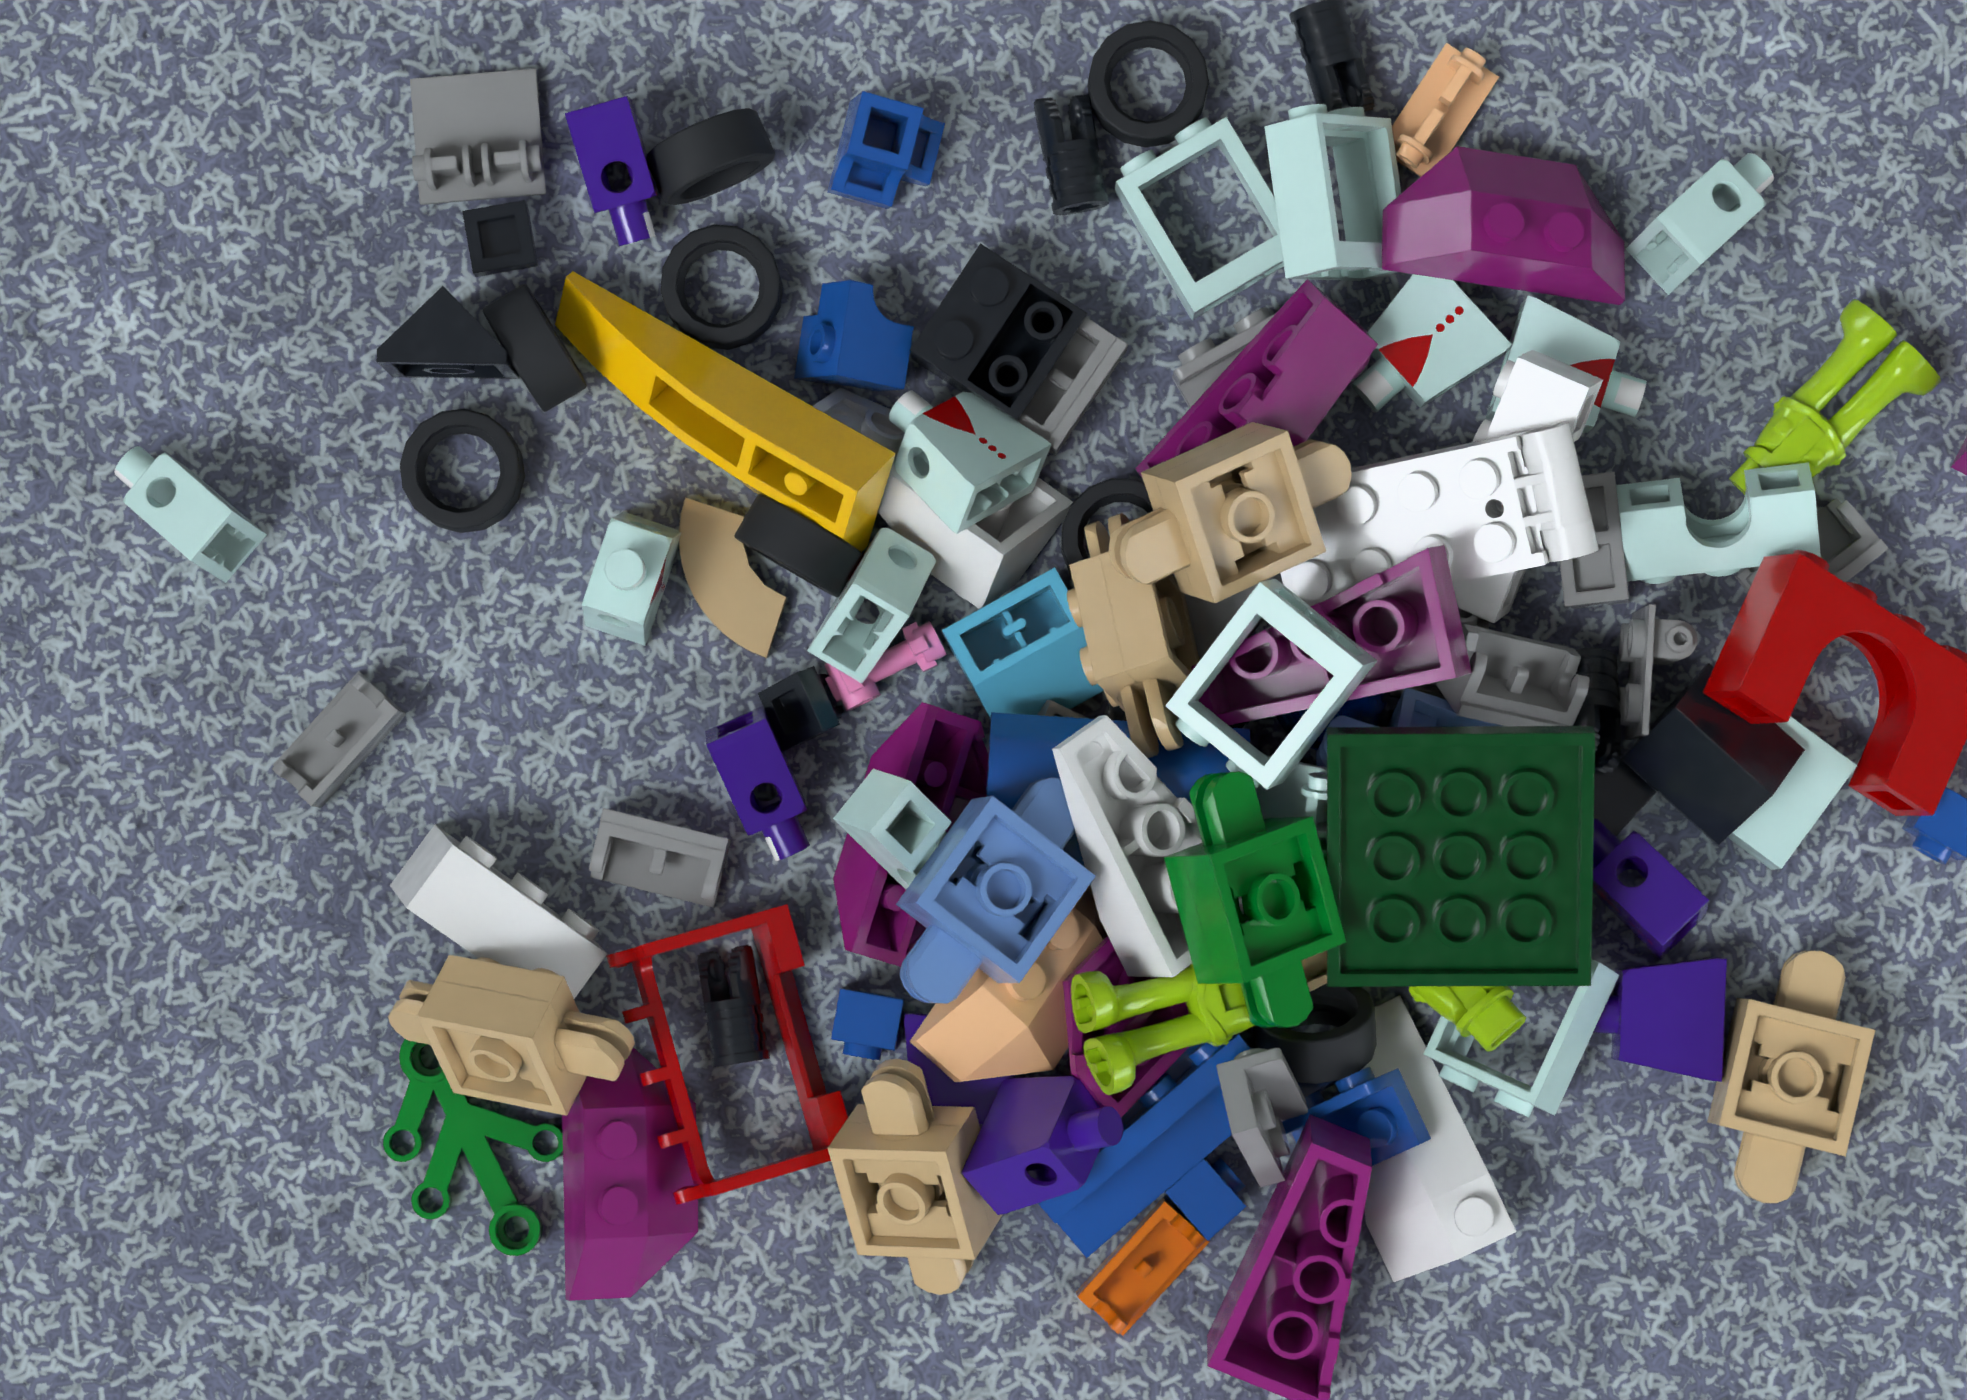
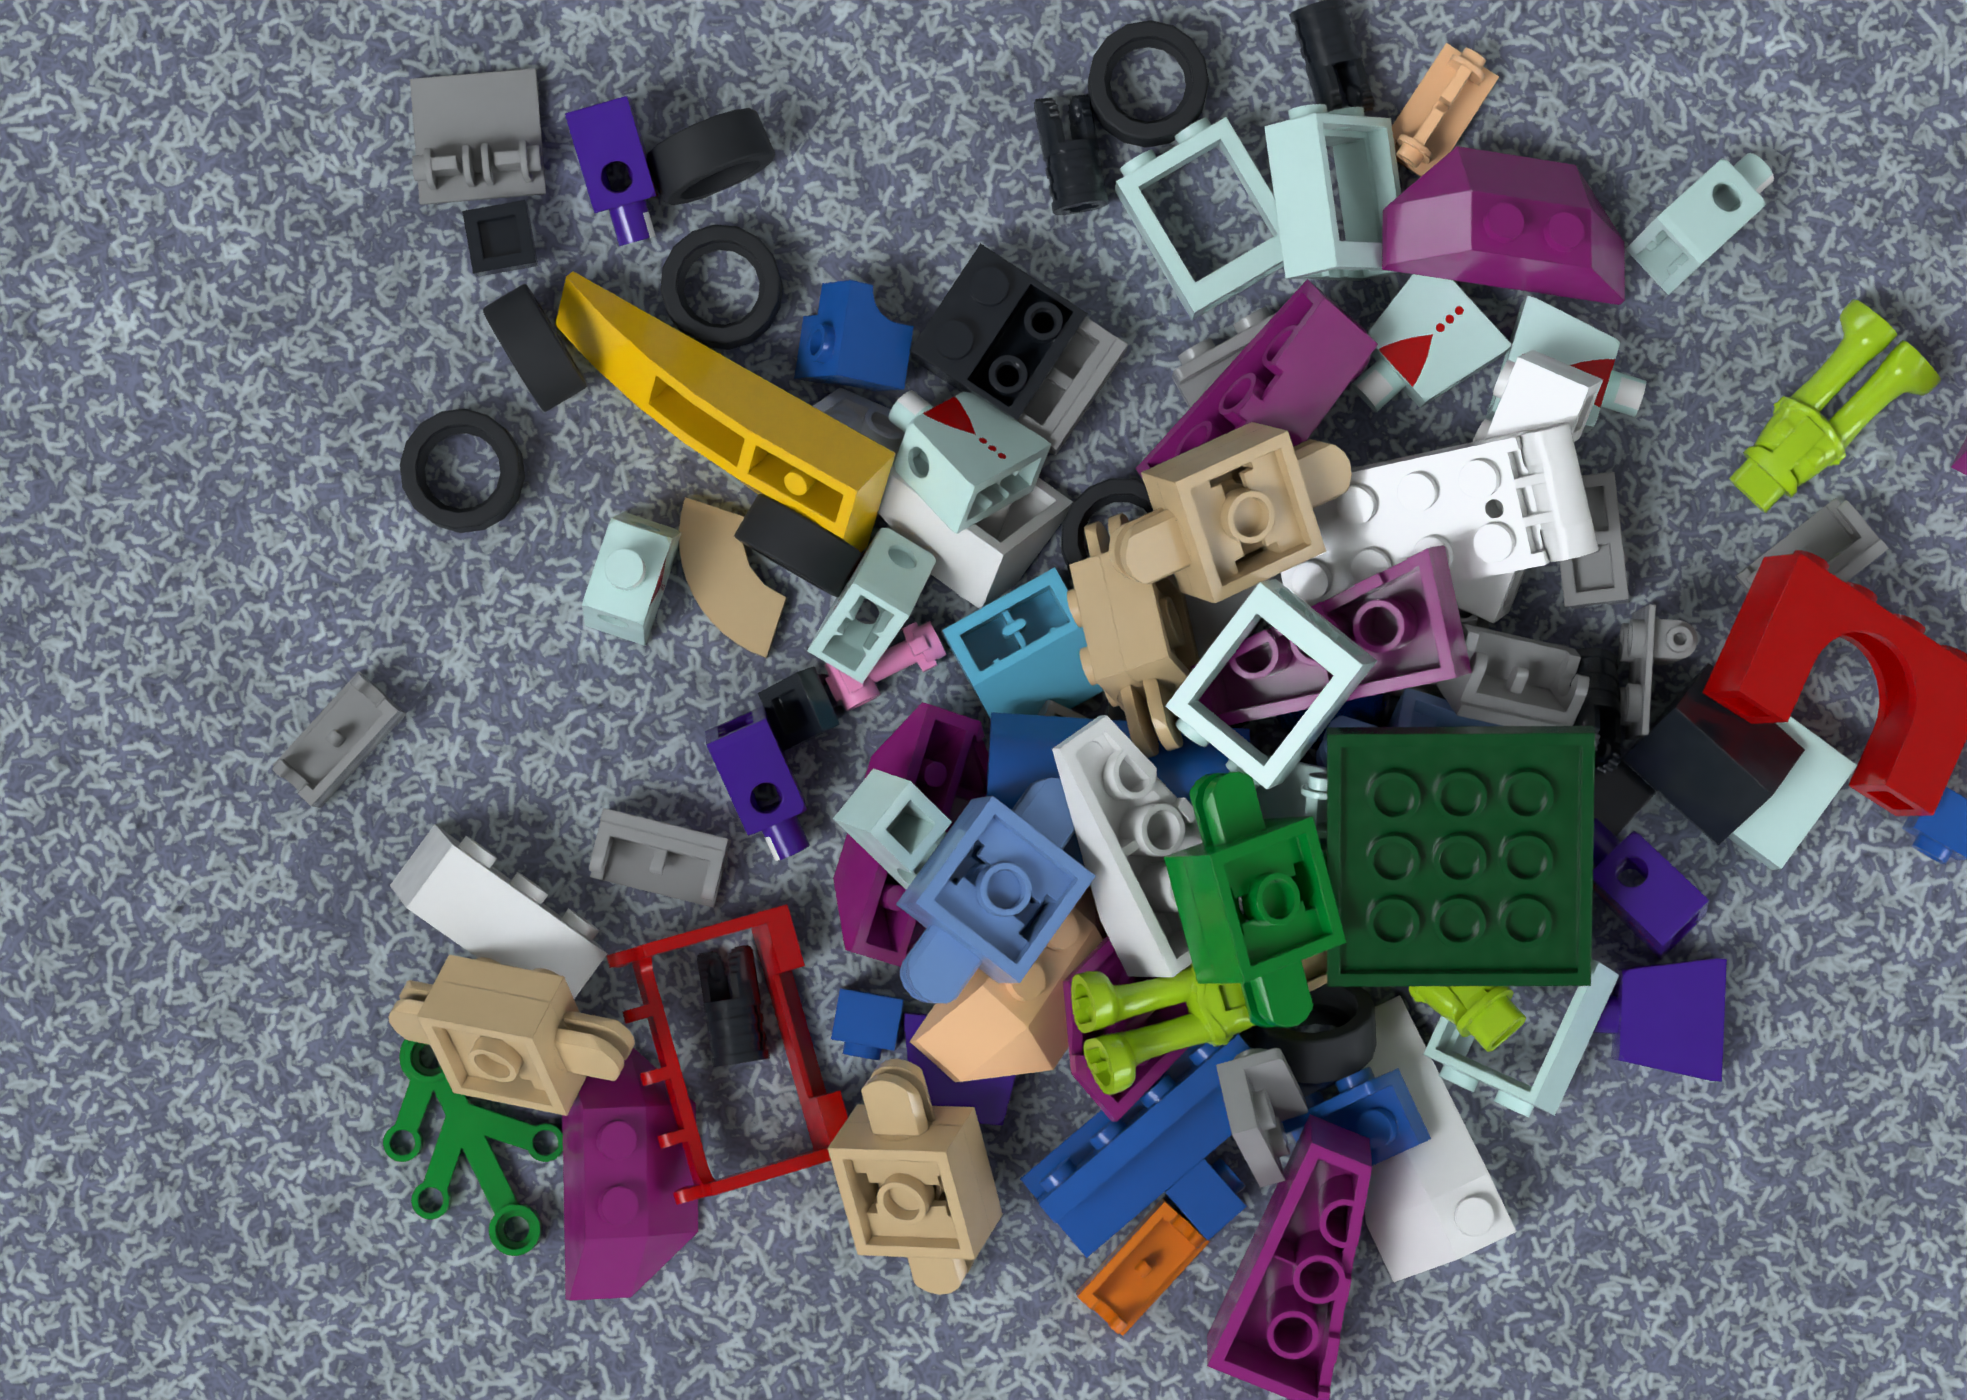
light aqua torso [115,446,267,583] -> none
black slope [376,286,519,379] -> none
blue brick [827,91,945,209] -> none
dark purple torso [961,1076,1123,1215] -> none
light aqua arch [1616,462,1821,584] -> none
tan brick [1707,951,1875,1203] -> none

